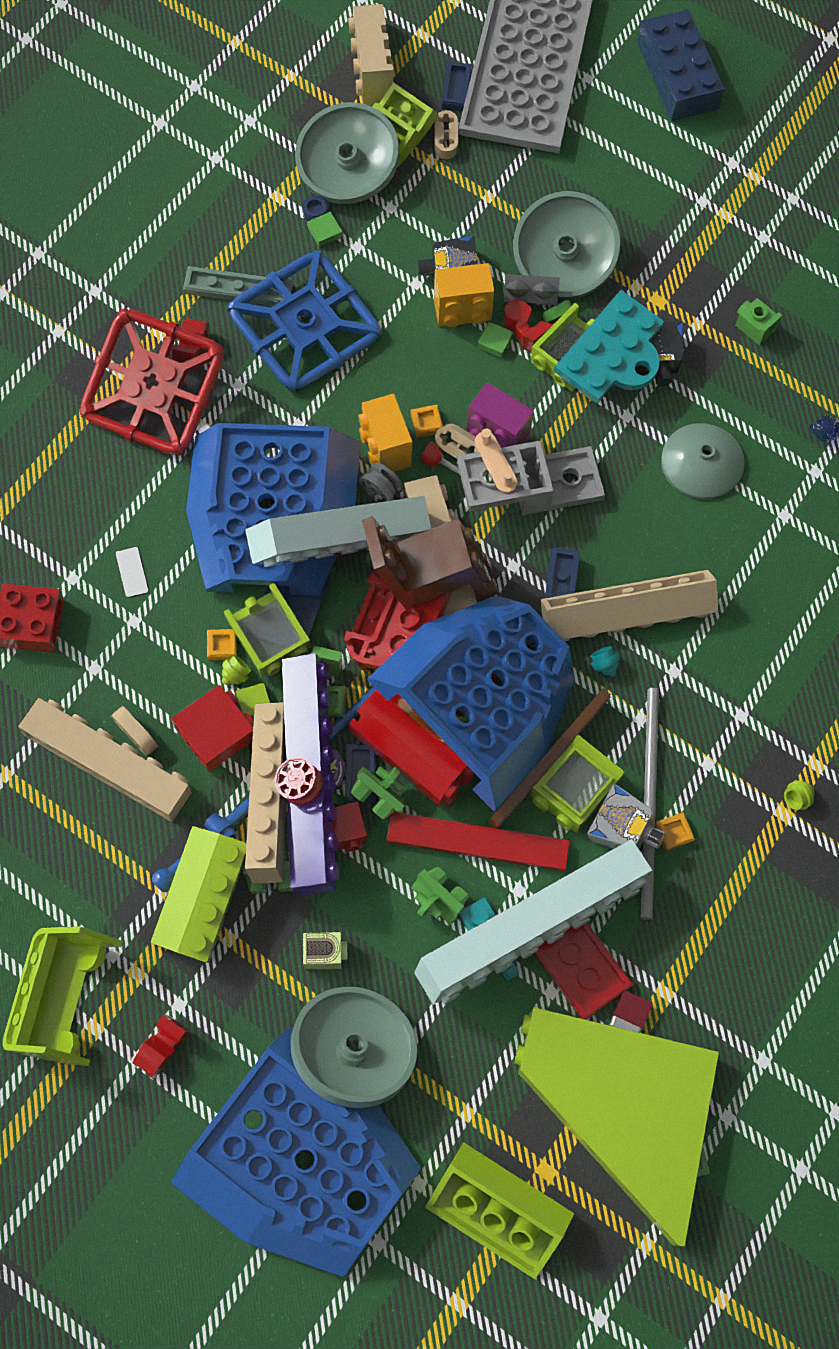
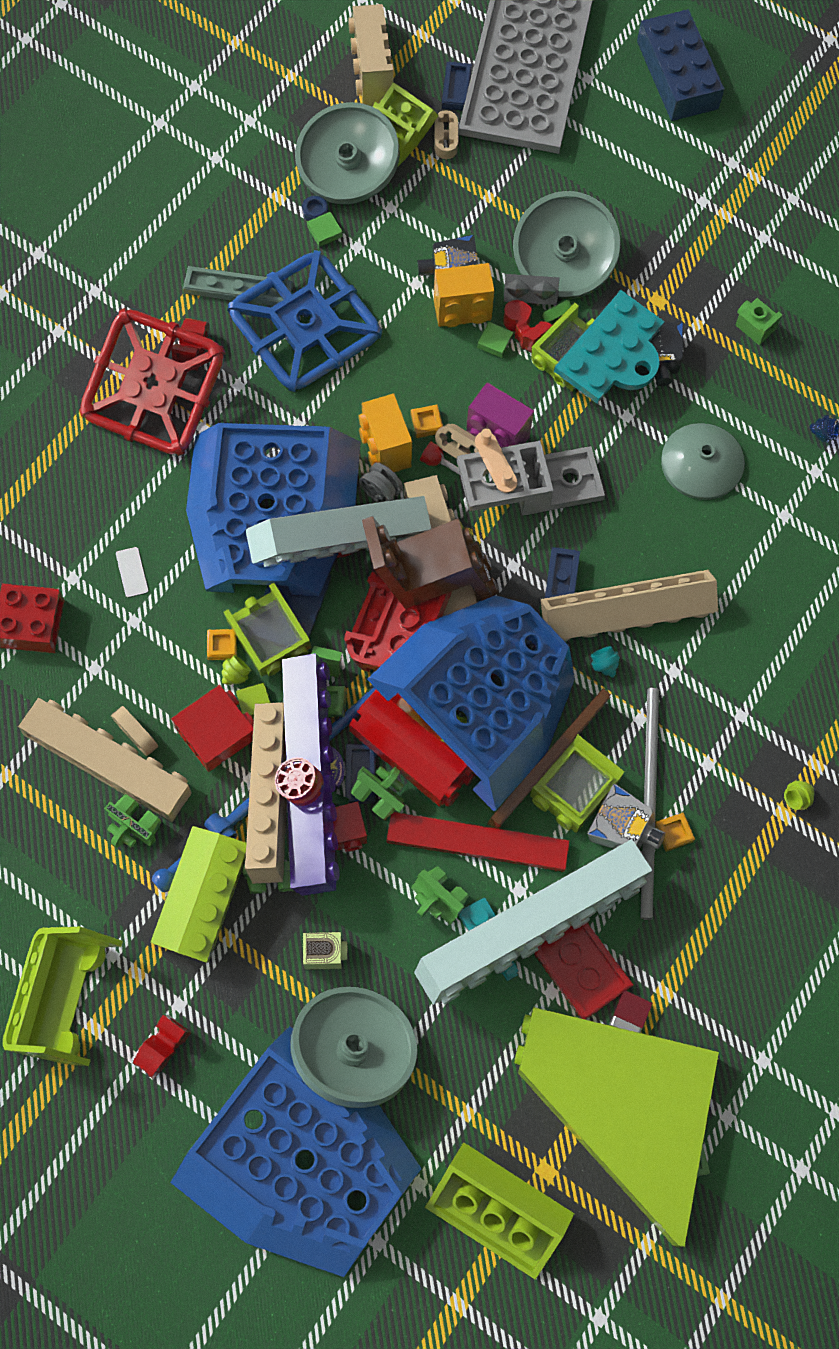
none -> bright green hips [104,794,161,848]

